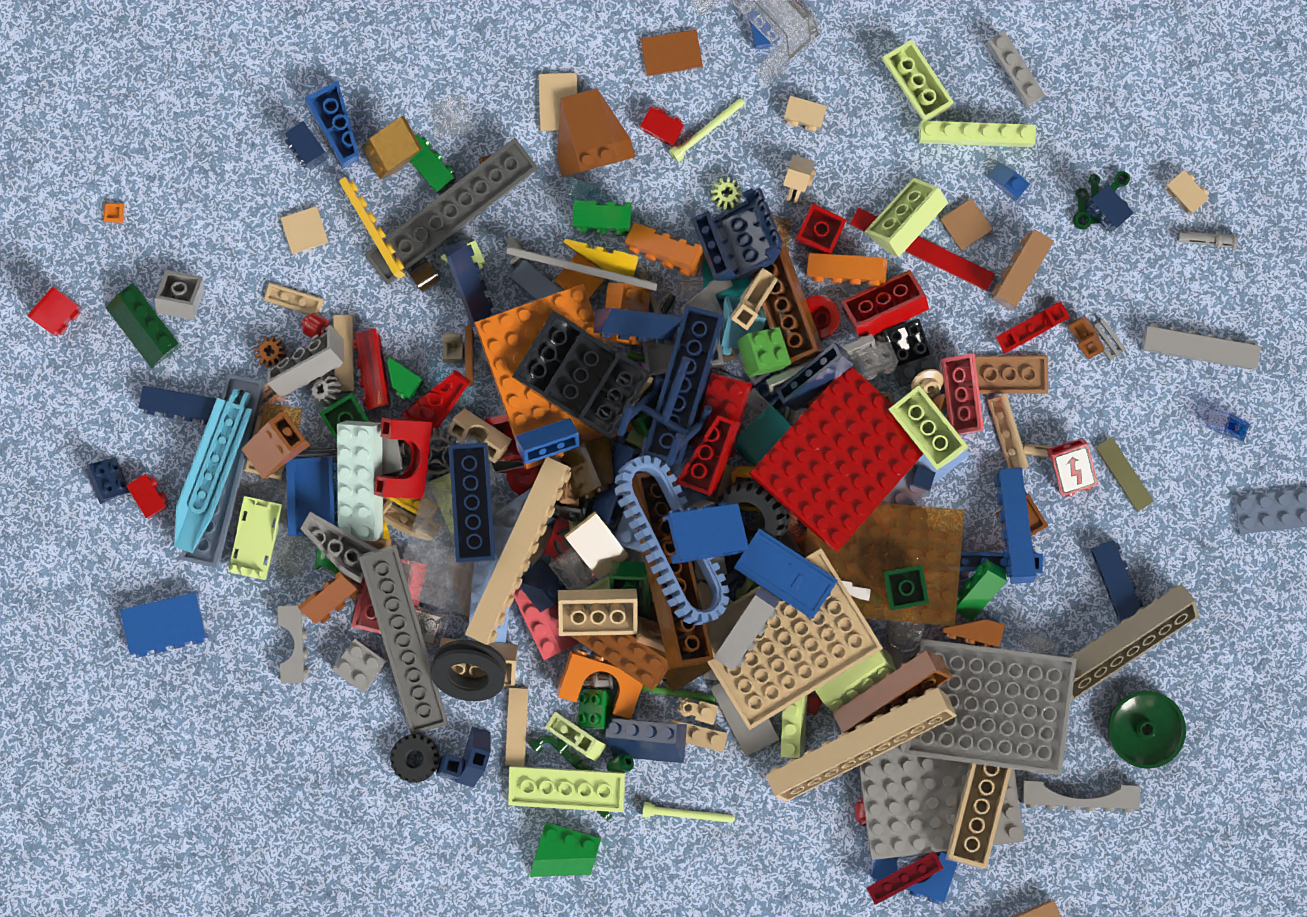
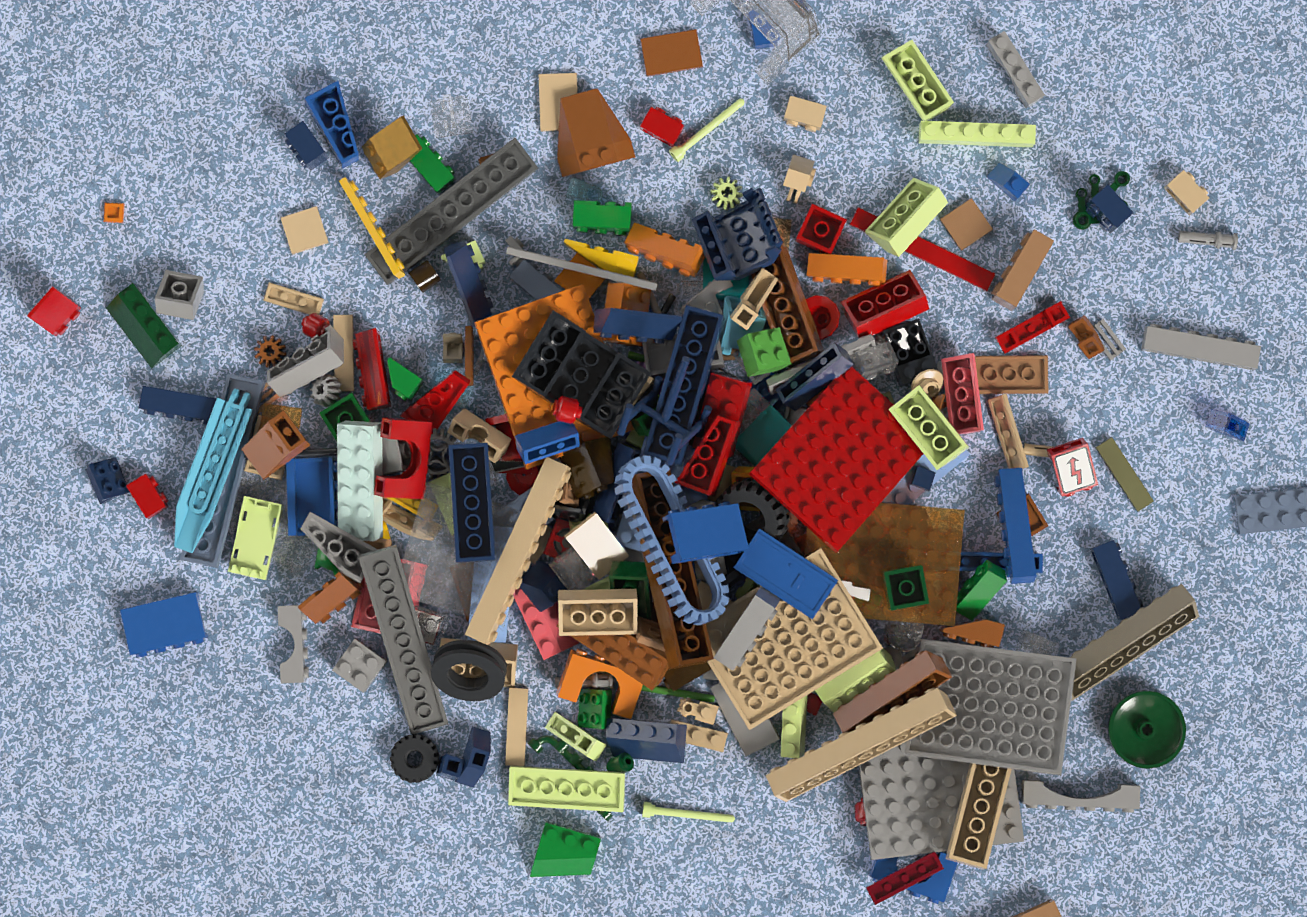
none -> red head [552,396,582,424]

